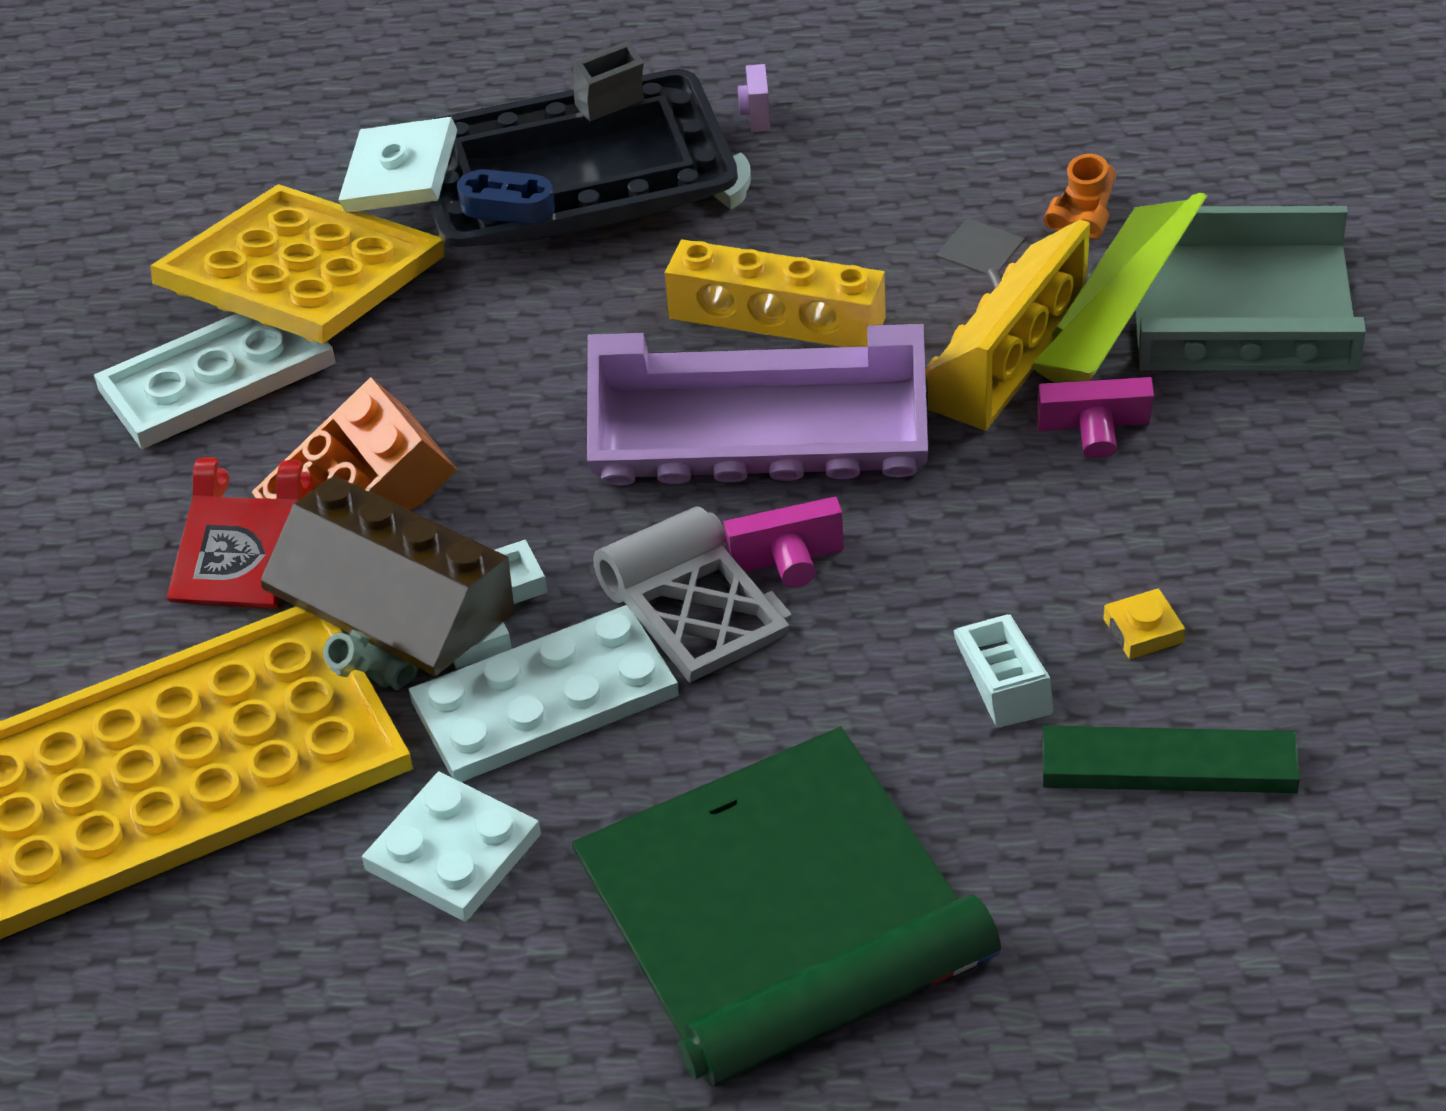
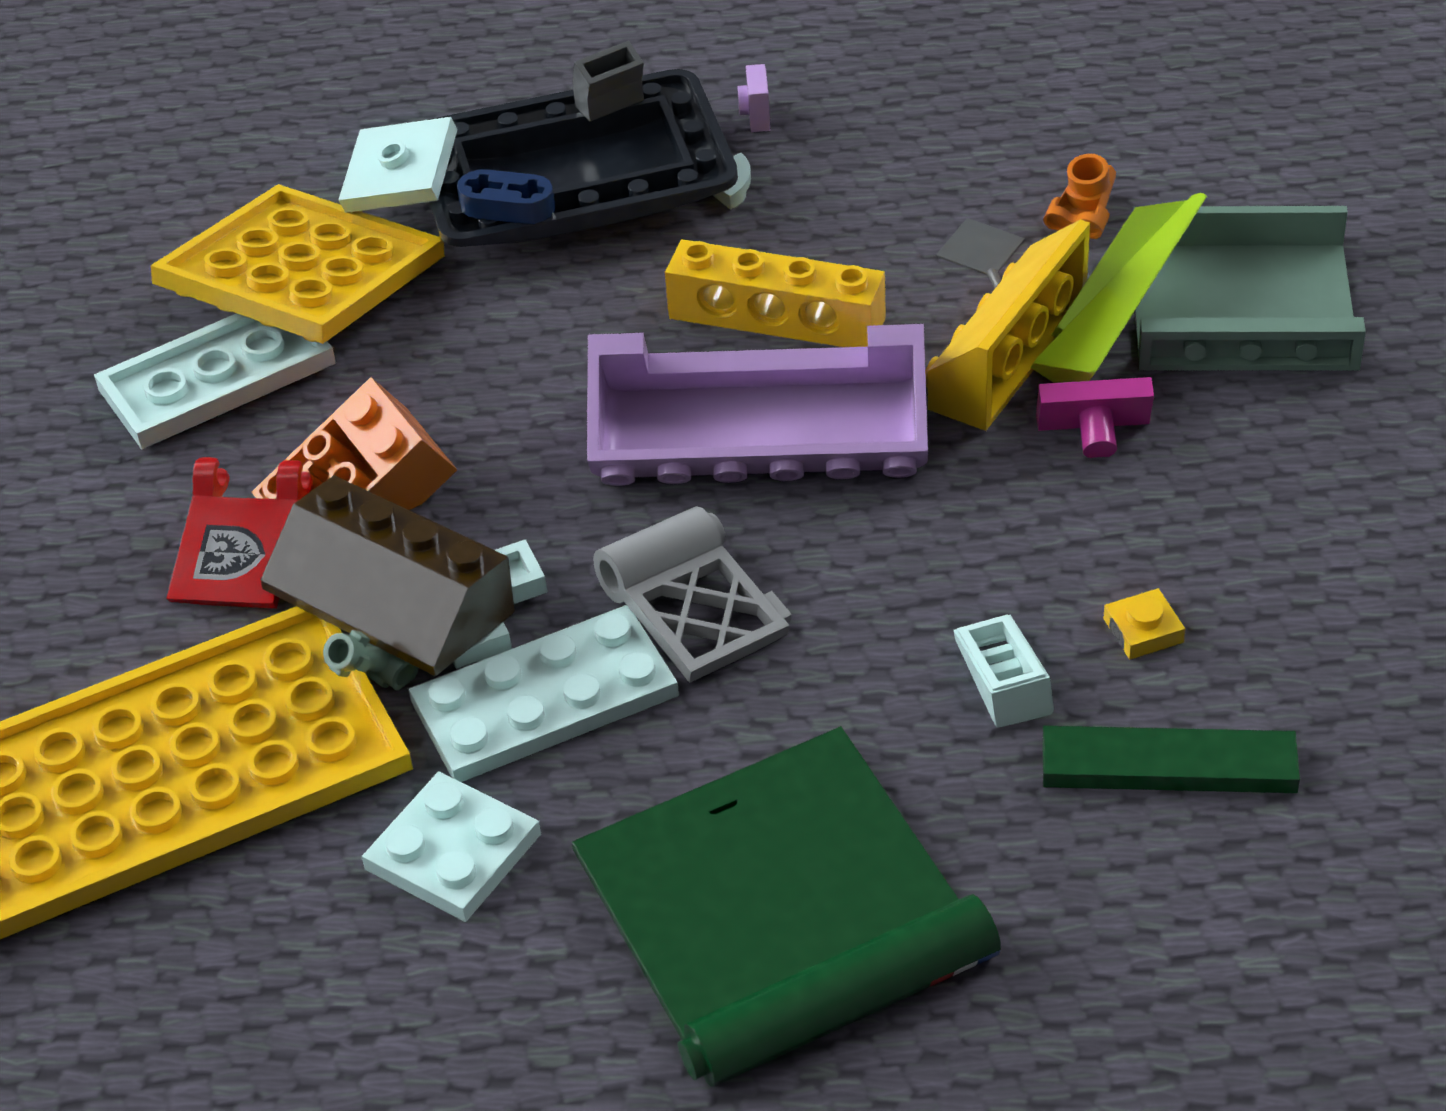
dark pink tile [724,497,844,588] -> none

